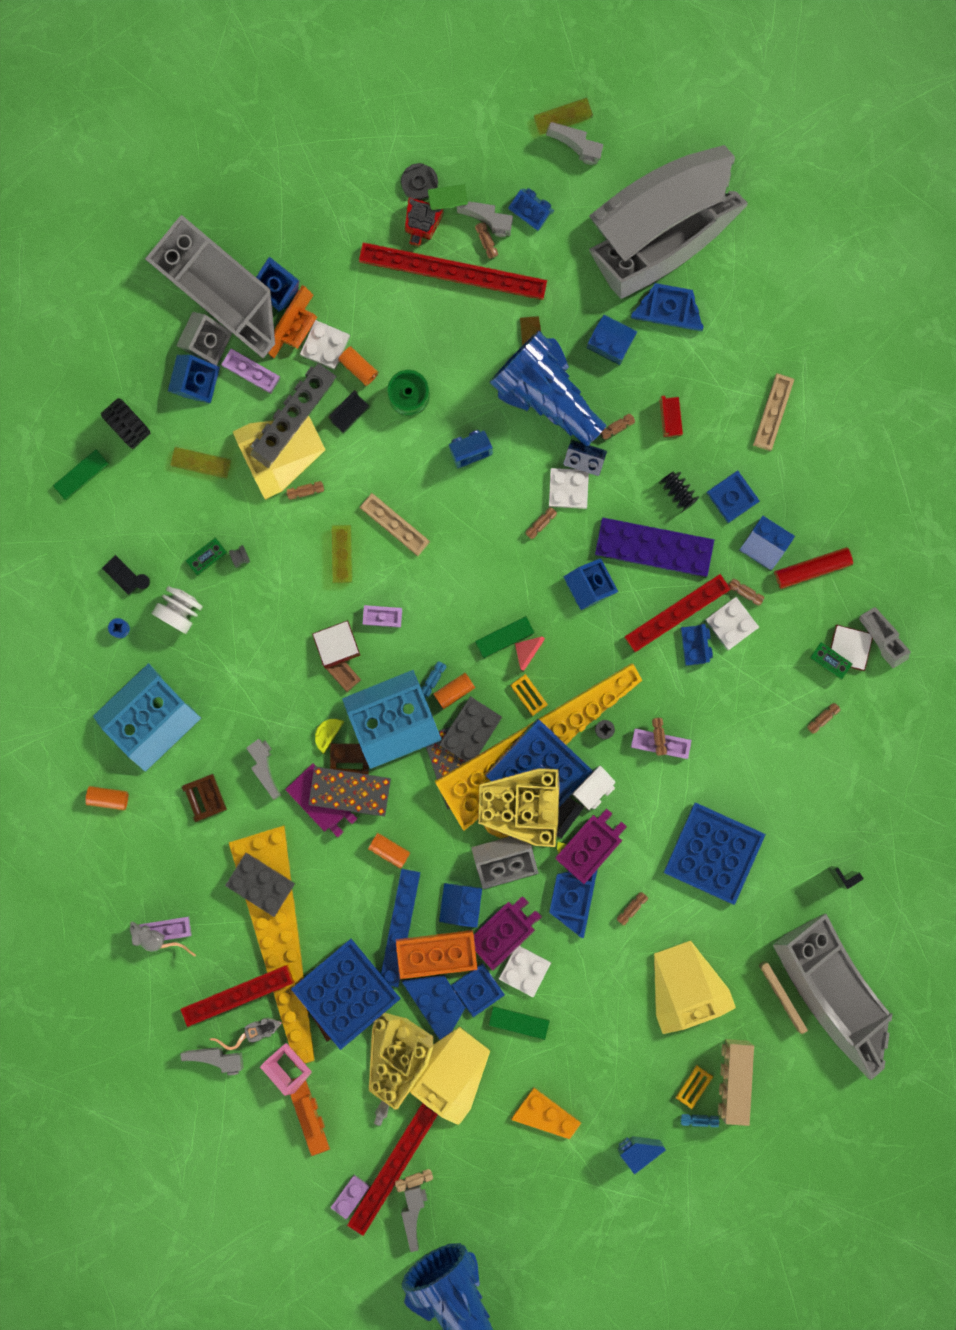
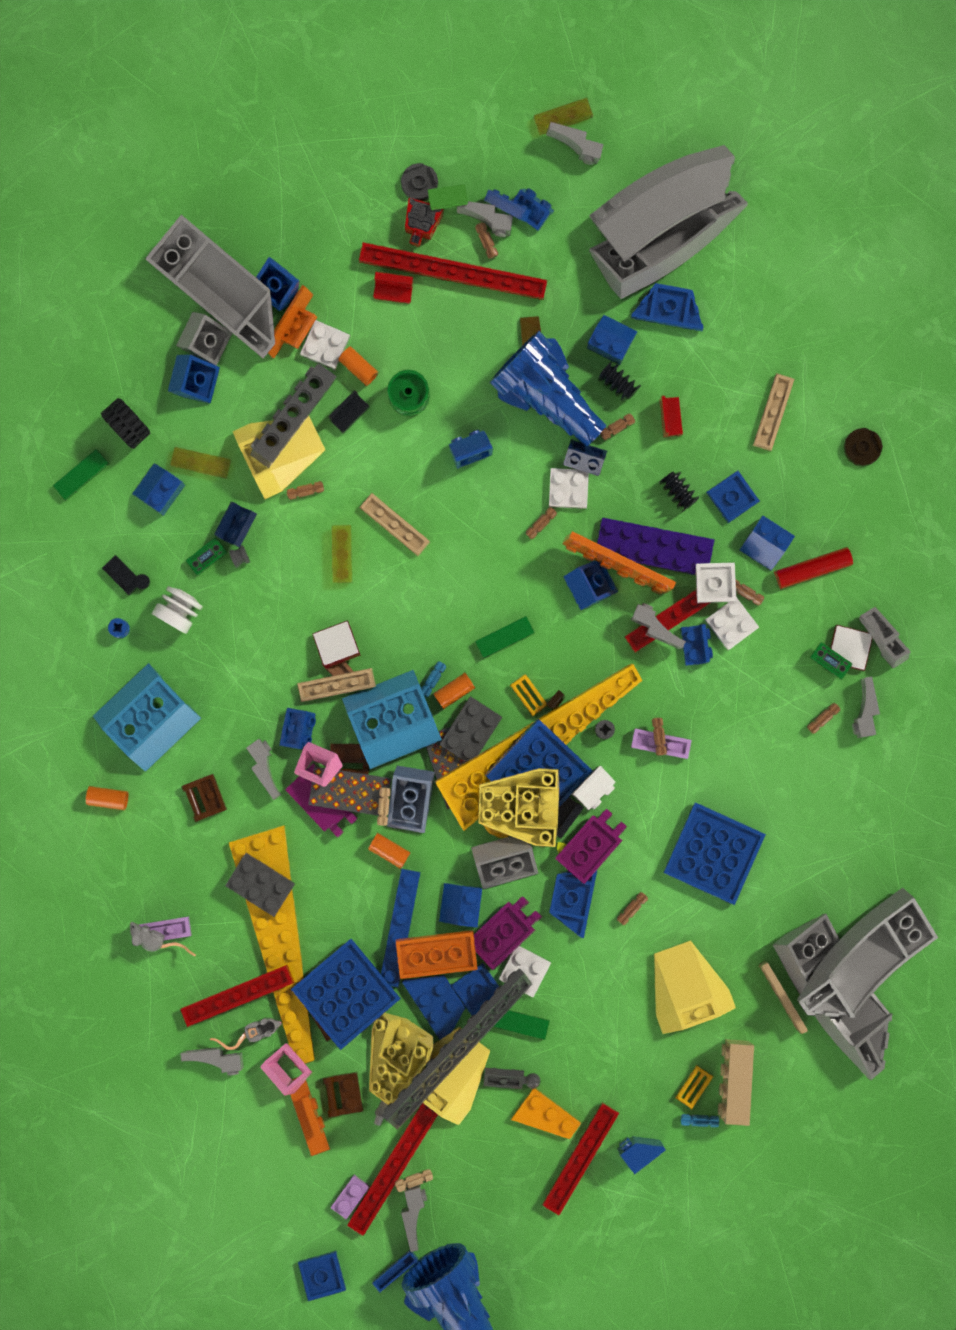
lavender plate [221,349,280,394] -> none
neon yellow tile [315,719,344,754] -> none
lavender plate [363,605,402,628] -> none
coral slope [515,636,545,672] -> none
panel [828,866,864,889] -> none
none -> blue slope [132,463,185,516]
none -> dark blue bracket [214,502,257,548]
none -> blue bracket [279,708,316,750]
none -> bright pink tile [294,742,343,787]
none -> tan tile [297,668,376,702]
none -> blue tile [298,1251,346,1301]
none -> reddish brown plate [322,1072,363,1117]
none -> blue piece [372,1250,418,1293]
none -> red panel [373,272,414,304]
none -> tan axle [377,787,390,826]
none -> dark grey plate [381,968,533,1130]
none -> sand blue slope [387,765,435,833]
none -> dark grey plate [483,1068,541,1089]
none -> blue piece [484,189,531,221]
none -> red plate [542,1102,619,1215]
none -> dark brown tile [546,690,565,710]
none -> orange plate [562,531,676,595]
none -> black piece [598,361,641,401]
none -> light grey slope [631,603,686,650]
none -> white plate [695,563,736,603]
none -> light grey slope [797,888,938,1018]
none -> dark brown tile [844,428,883,466]
none -> light grey slope [852,676,880,738]

